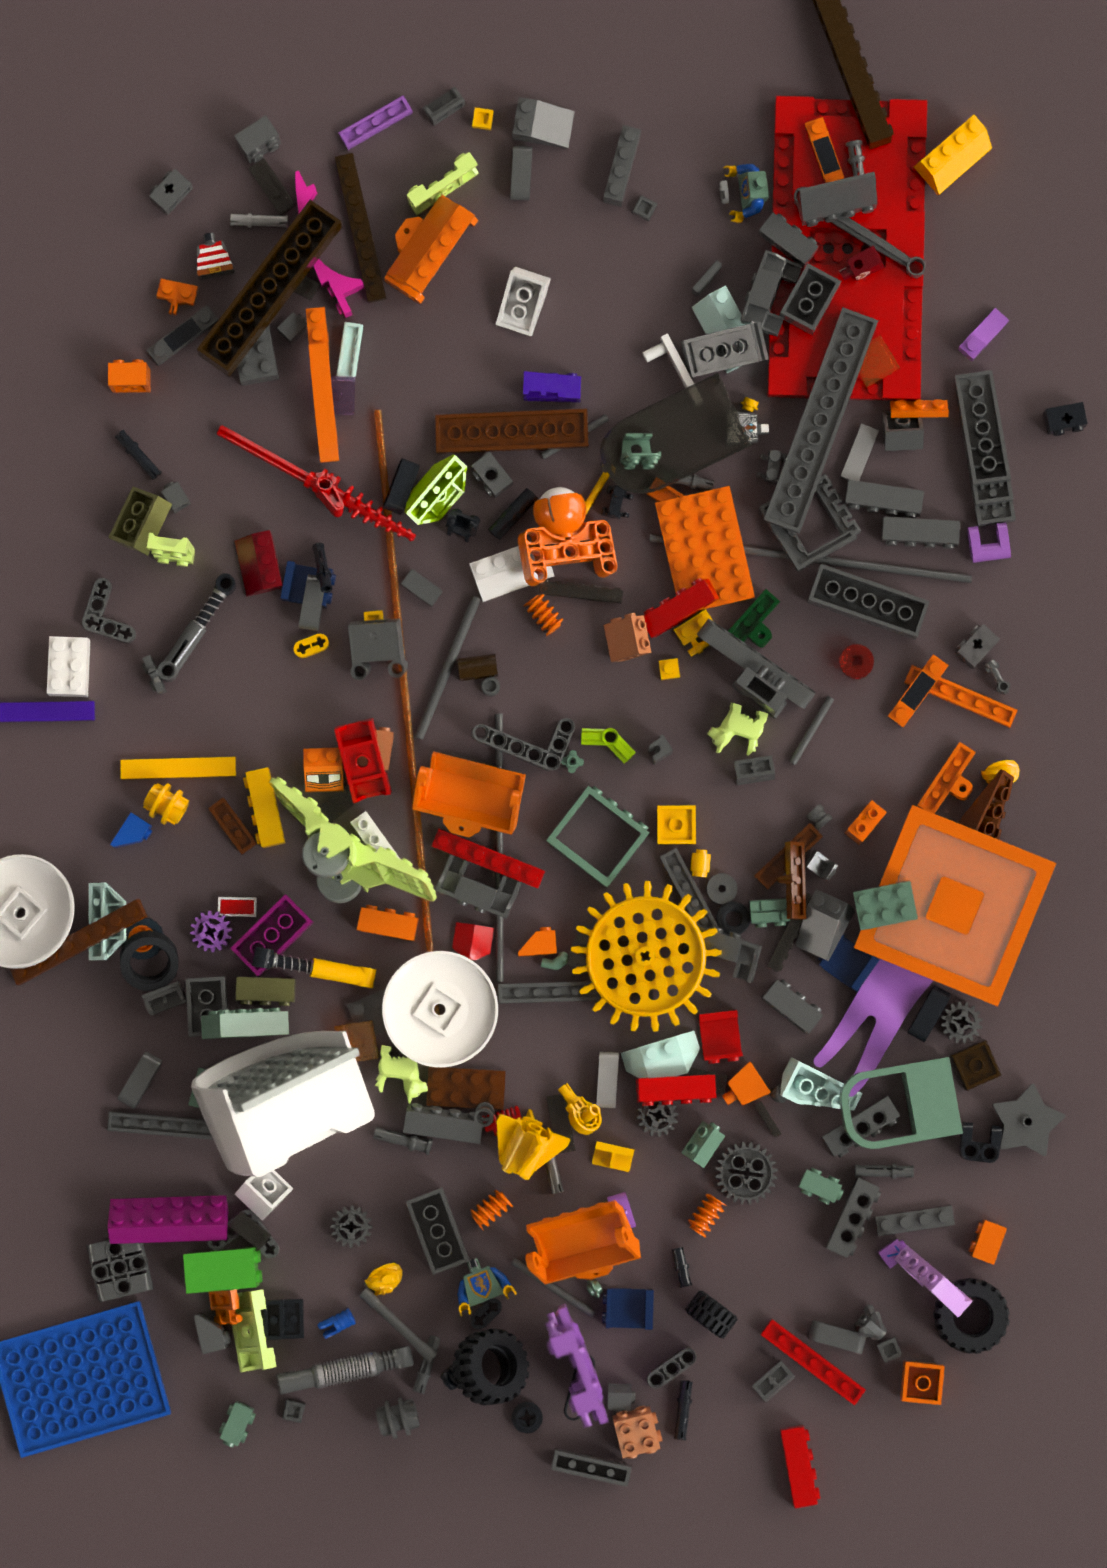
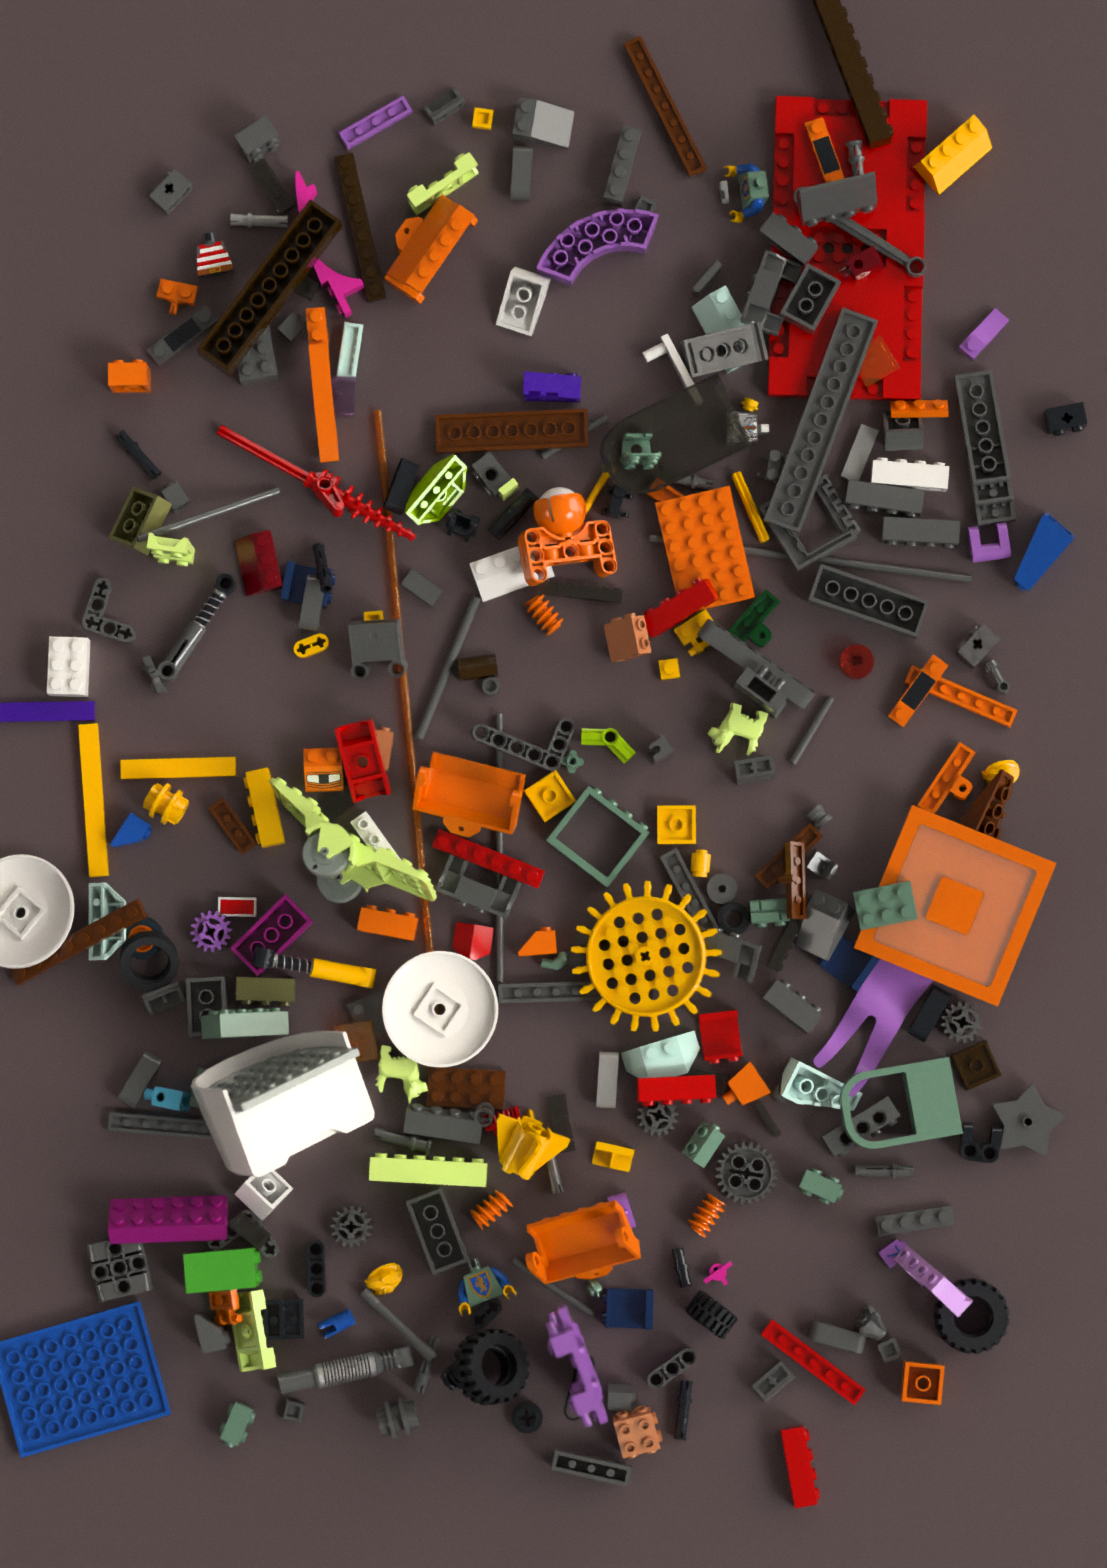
yellow pin [558,1083,602,1135] -> none
dark grey brick [825,1177,881,1258] -> none
orange window [844,800,887,845] -> none
orange brick [969,1220,1007,1265] -> none
none -> yellow tile [78,723,109,877]
none -> dark grey piece [136,487,280,543]
none -> medium azure torso [144,1086,191,1112]
none -> black beam [307,1240,327,1297]
none -> yellowish green brick [369,1153,488,1187]
none -> yellowish green tile [498,478,519,501]
none -> yellow plate [524,770,576,823]
none -> medium lavender brick [536,208,659,287]
none -> reddish brown plate [623,35,707,178]
none -> dark pink piece [704,1261,733,1286]
none -> yellow axle [732,471,769,543]
none -> white brick [870,457,949,492]
none -> blue slope [1014,512,1075,592]

